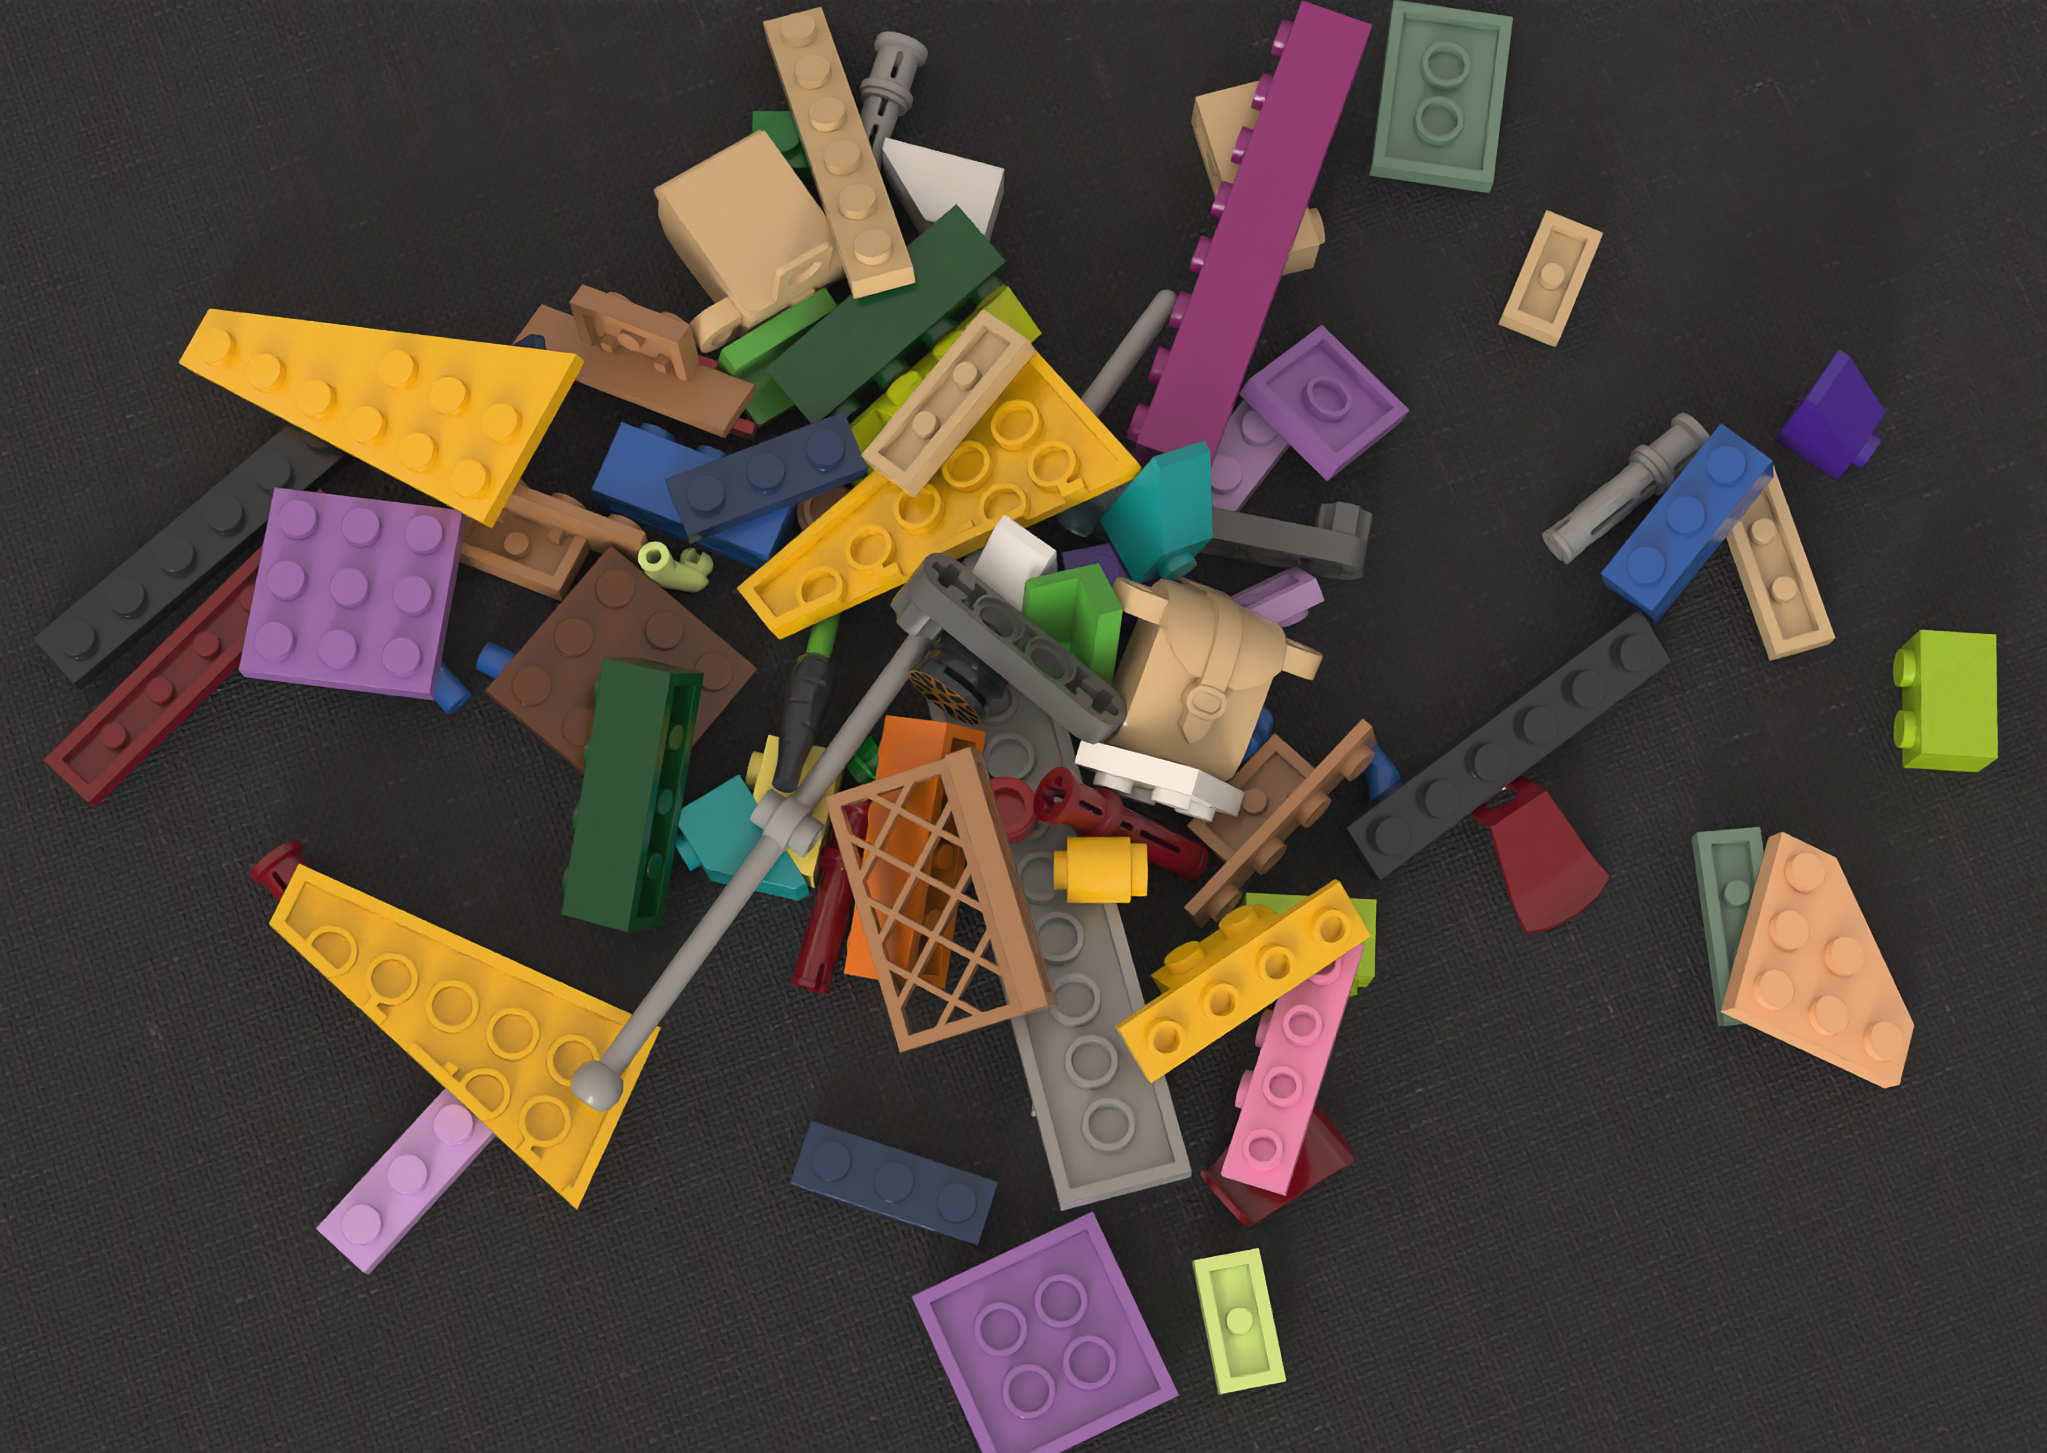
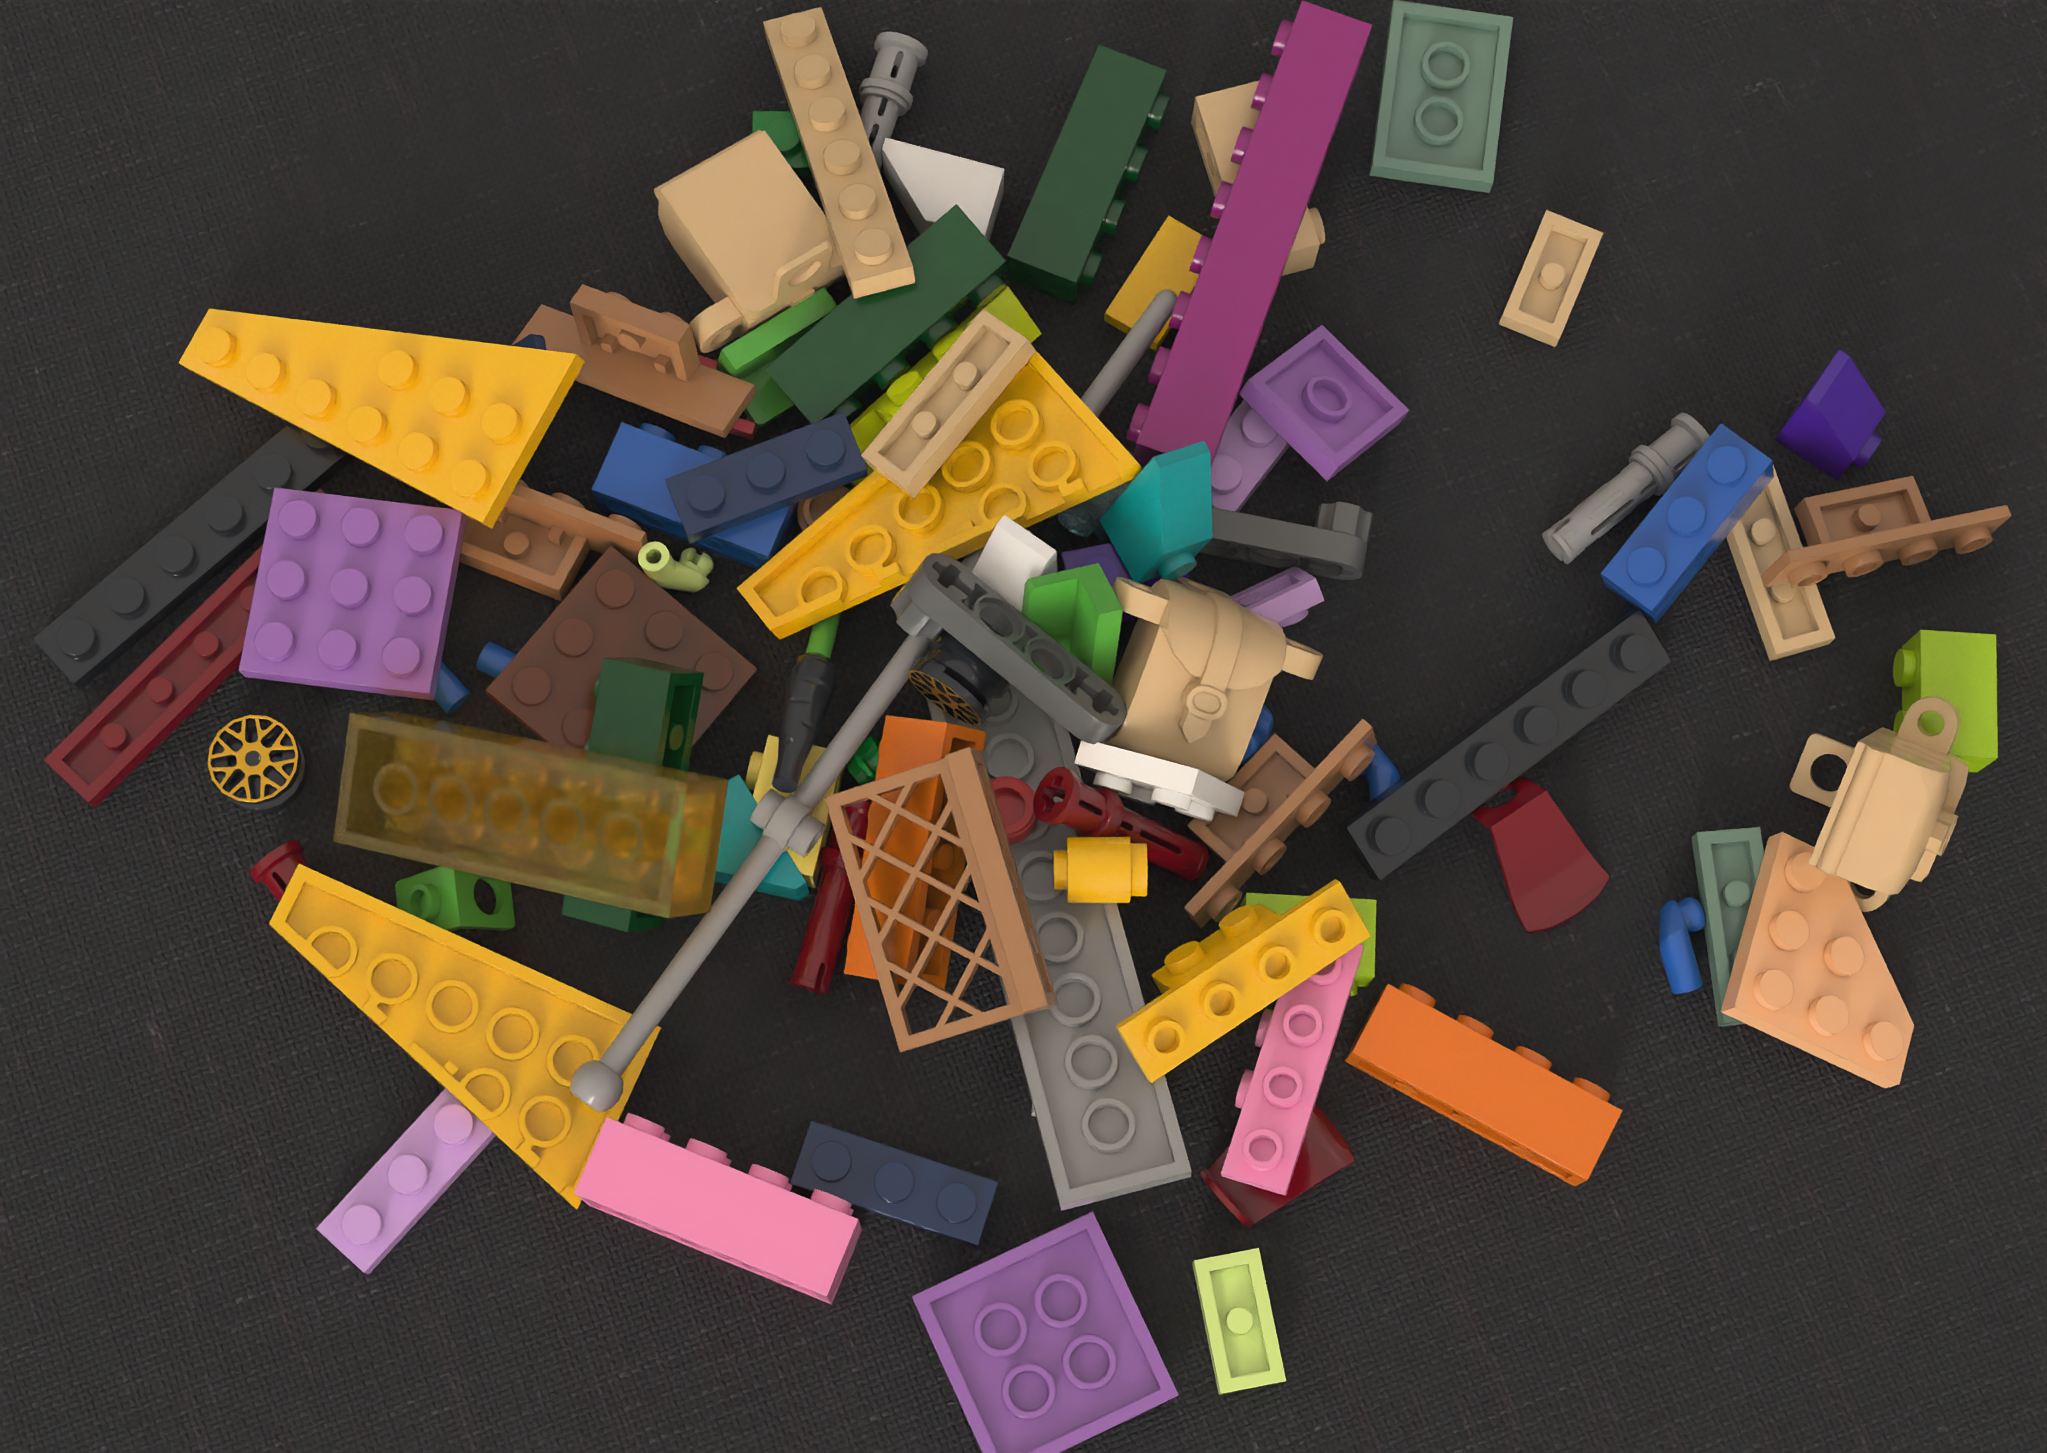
none -> black wheel [207,715,308,813]
none -> clear yellow brick [333,711,729,918]
none -> bright green bracket [395,862,515,932]
none -> bright pink brick [574,1113,862,1305]
none -> dark green brick [1006,45,1172,305]
none -> yellow tile [1104,215,1202,351]
none -> orange brick [1344,983,1623,1187]
none -> blue arm [1659,897,1705,994]
none -> medium nougat bracket [1760,476,2011,589]
none -> tan piece [1790,696,1969,912]

